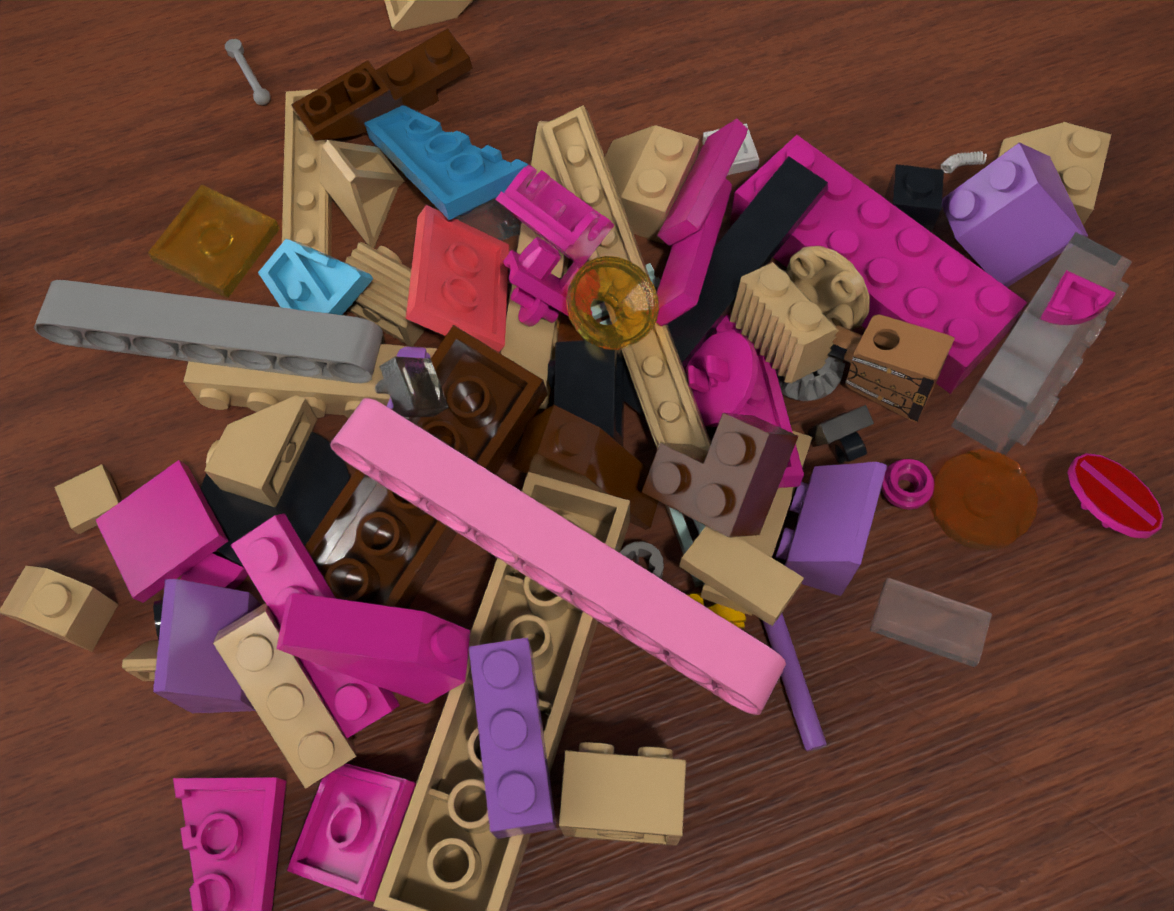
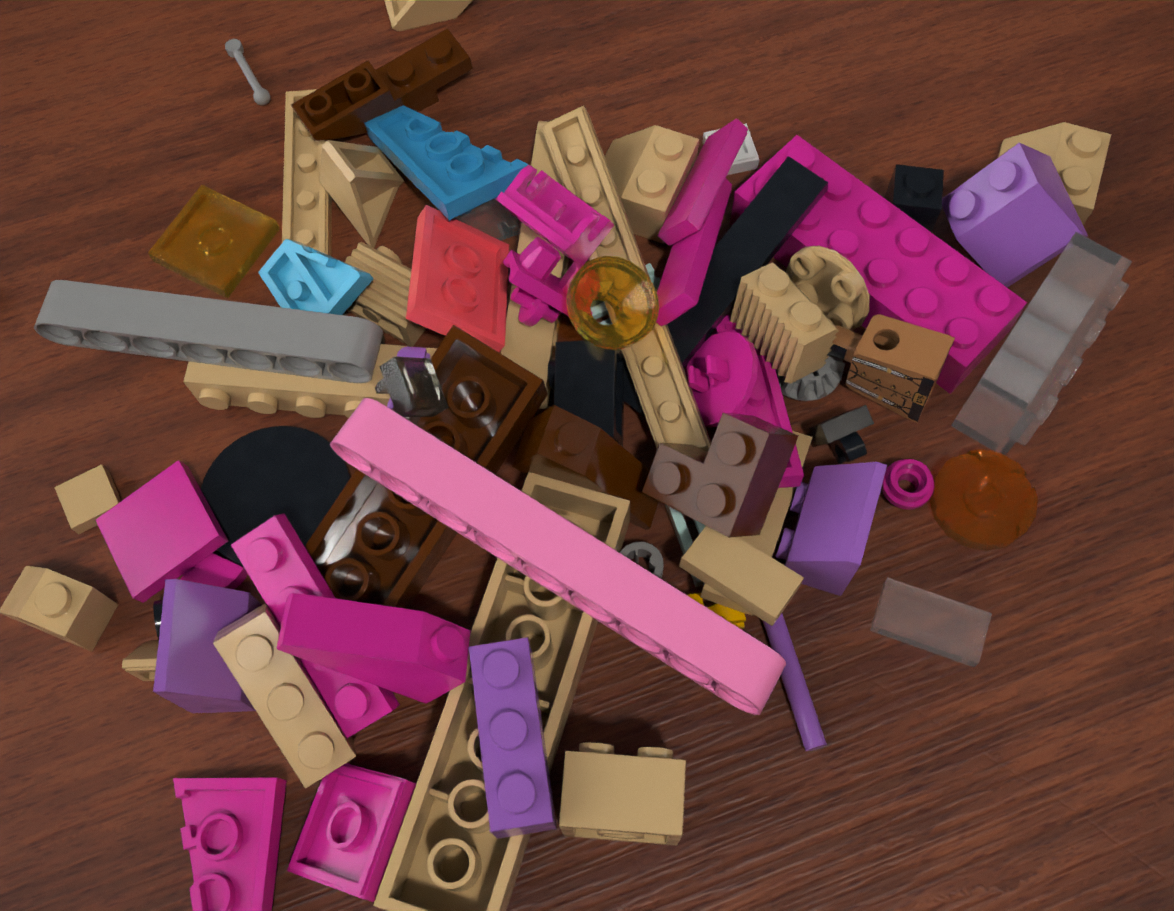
tan slope [204,395,317,508] -> none
white leg [941,151,987,173] -> none
dark pink tile [1040,270,1116,325] -> none
red piece [1068,453,1164,539] -> none

